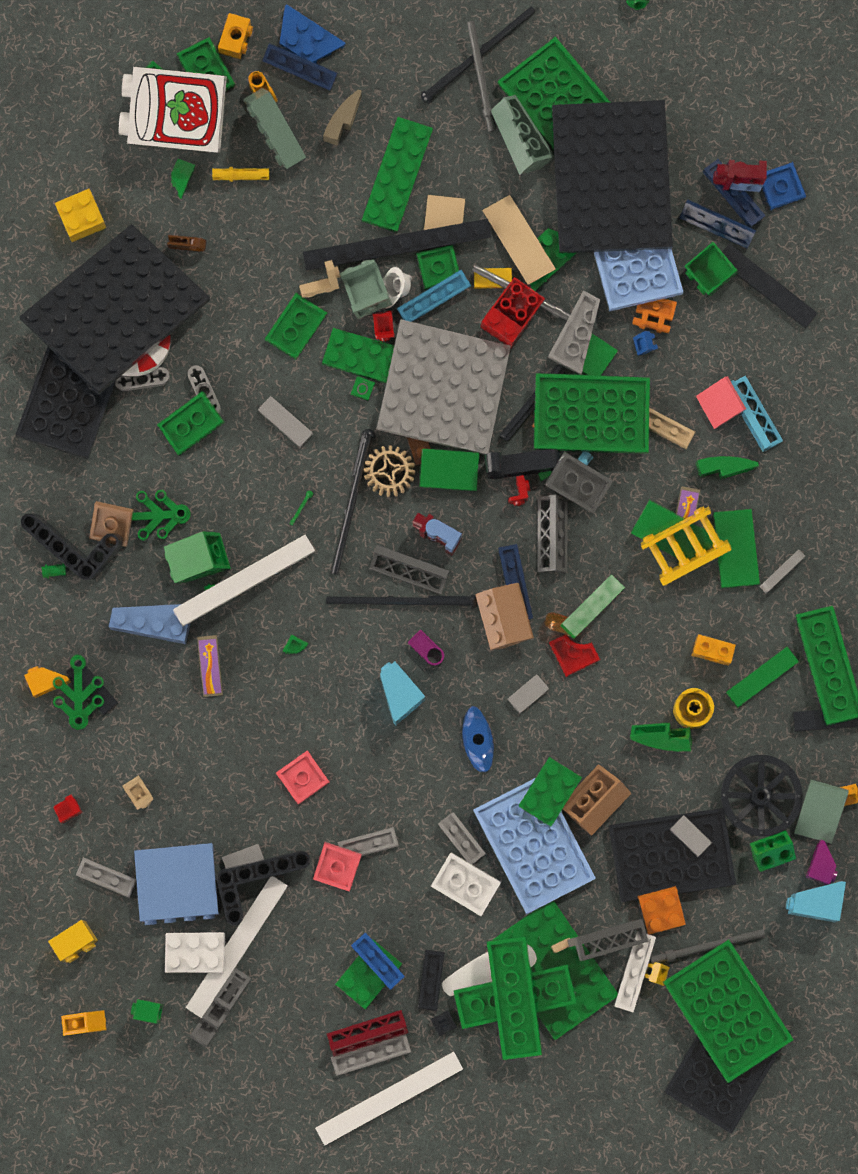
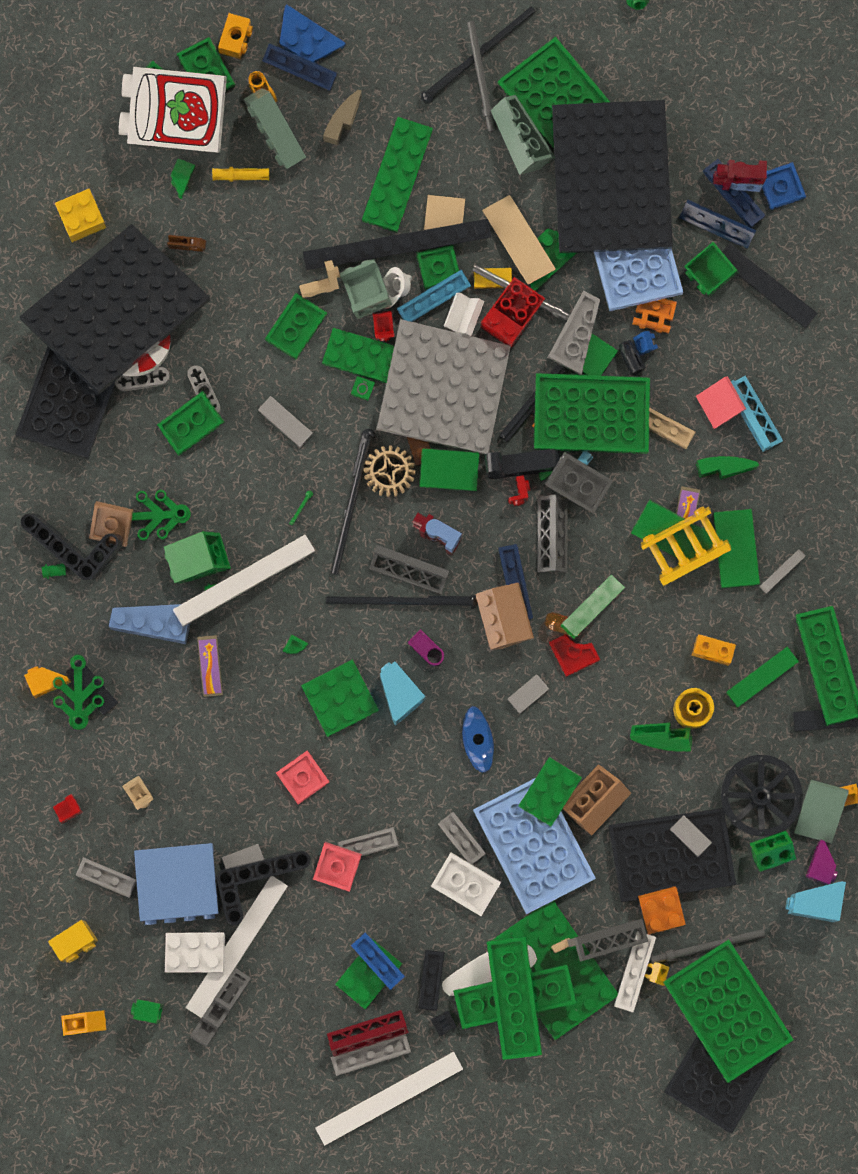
none -> green plate [301,659,379,737]
none -> white panel [444,293,484,336]
none -> black hinge [619,340,646,376]

